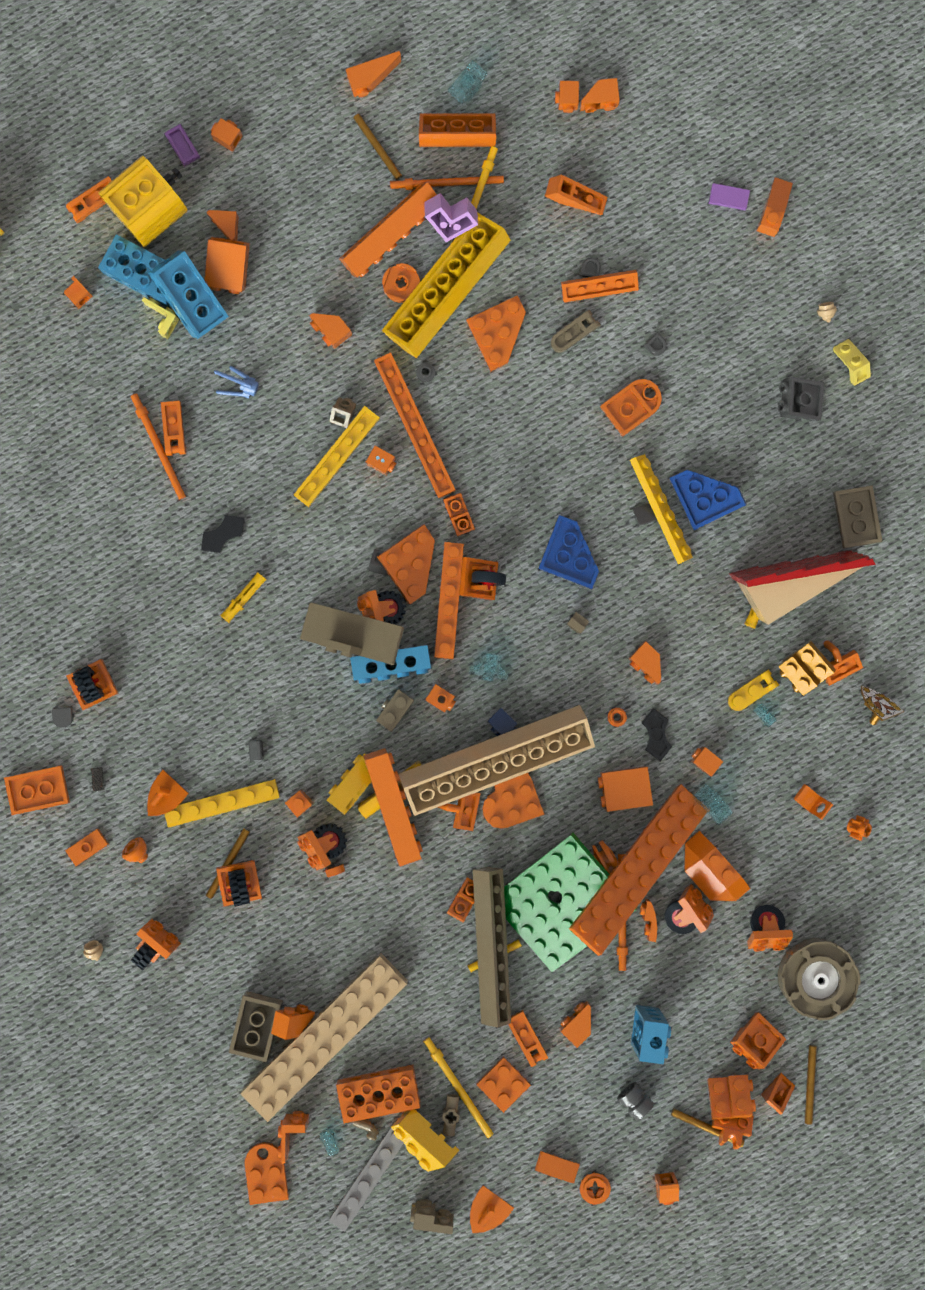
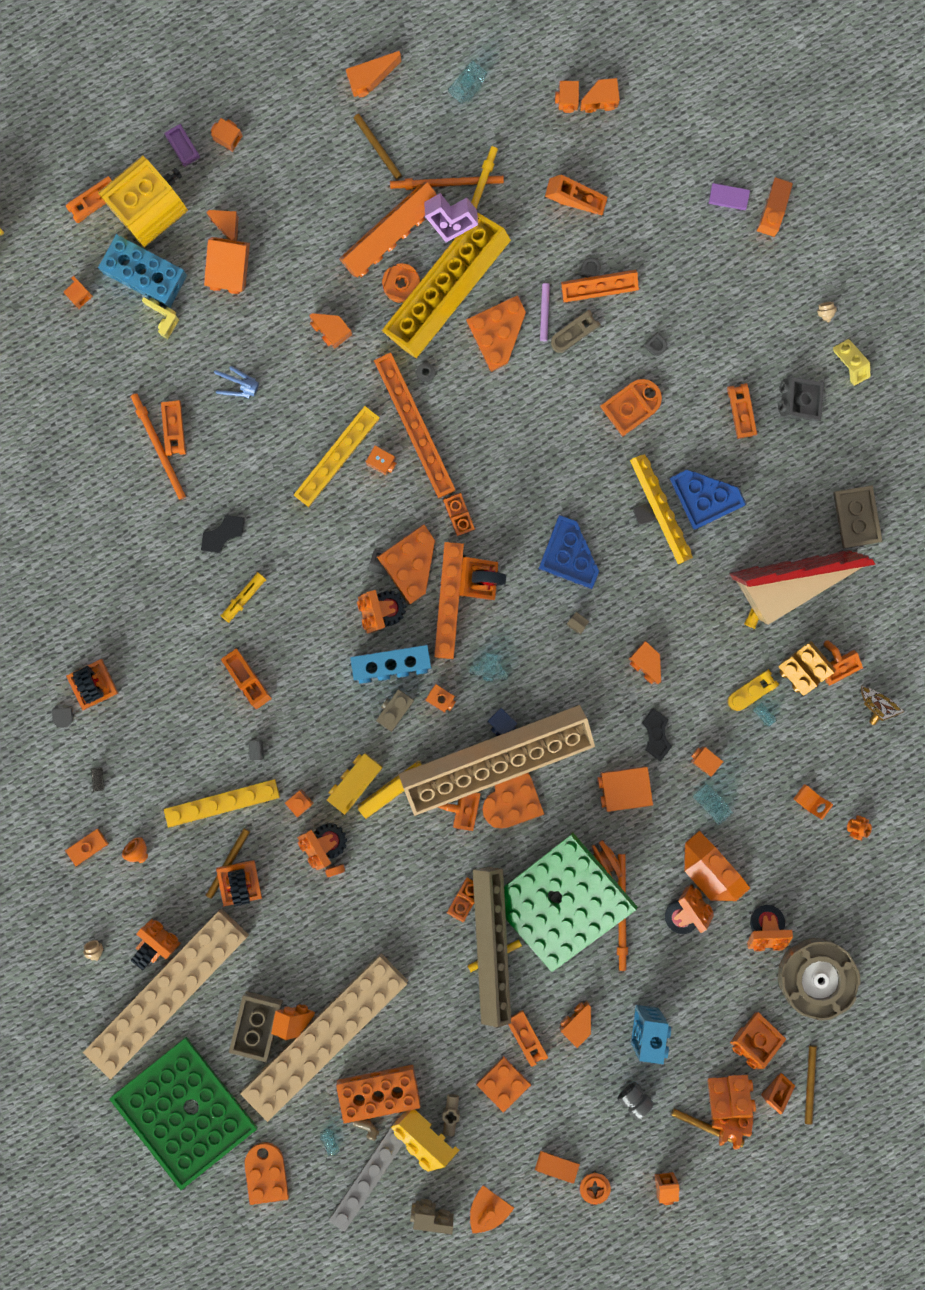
orange plate [4,765,70,815] -> none
orange shield [147,770,189,816] -> none
dark azure brick [148,250,229,339] -> none
orange bracket [278,1111,309,1164] -> none
dark tan bracket [300,603,404,665] -> none
dark tan brick [329,398,356,428] -> none
orange brick [363,748,423,867] -> none
orange brick [419,113,496,147] -> none
yellow bar [423,1037,494,1138] -> none
orange plate [569,784,709,956] -> none
orange plate [607,708,627,727] -> none
orange slope [640,899,657,942] -> none
none -> tan brick [83,908,249,1080]
none -> green plate [109,1037,258,1191]
none -> orange slope [221,648,272,710]
none -> lavender bar [540,283,550,341]
none -> orange plate [727,383,757,439]

